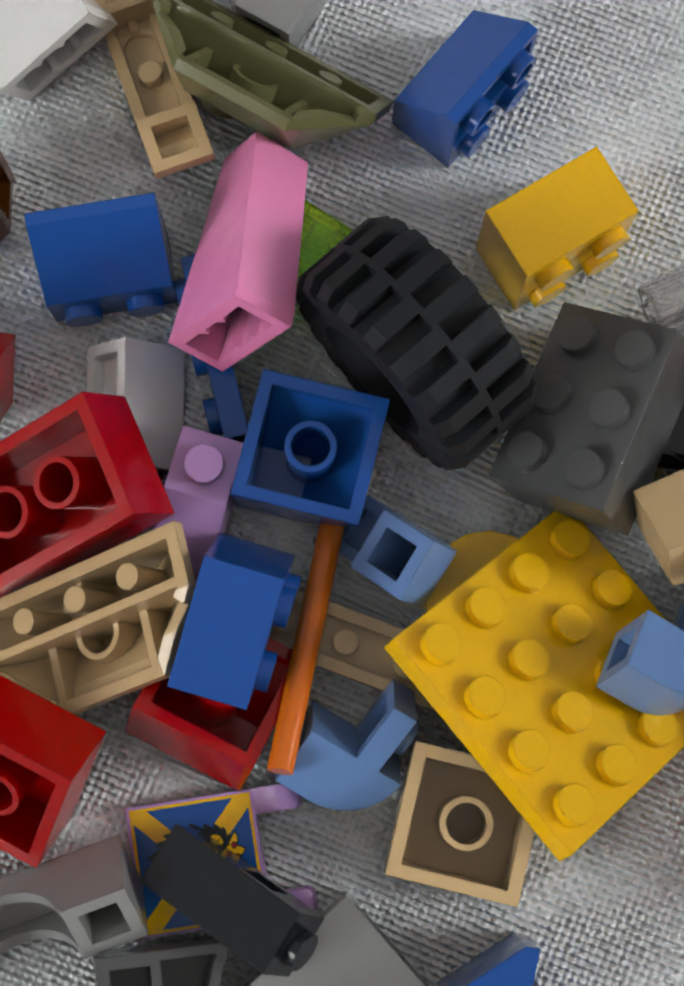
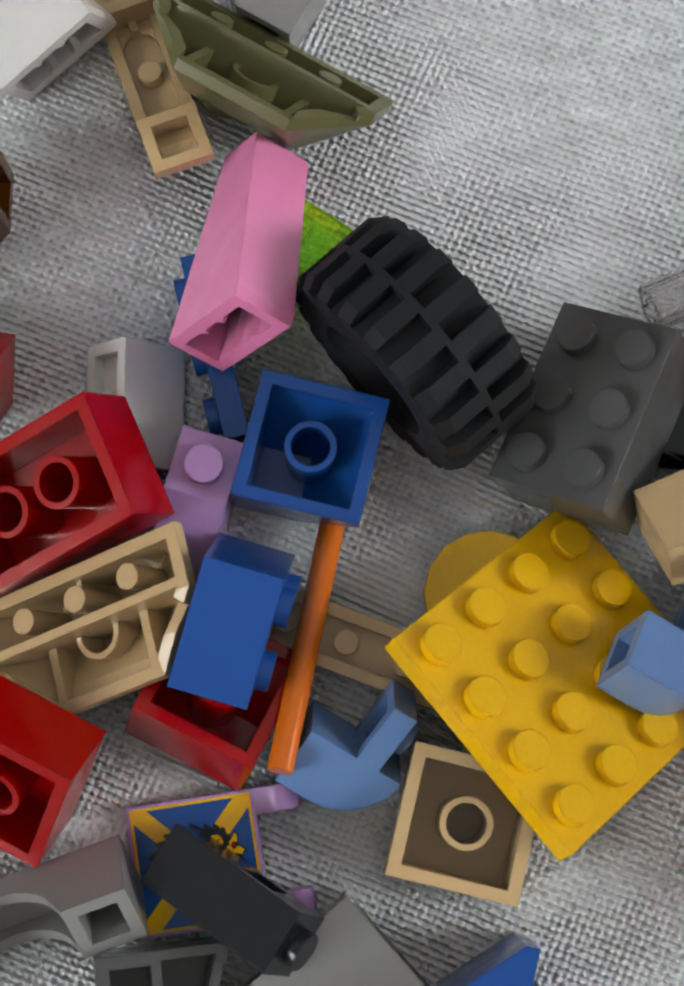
blue slope [24,193,178,327] -> none
medium blue brick [340,494,457,608] -> none
blue slope [392,10,538,168] -> none
yellow brick [476,146,639,310] -> none

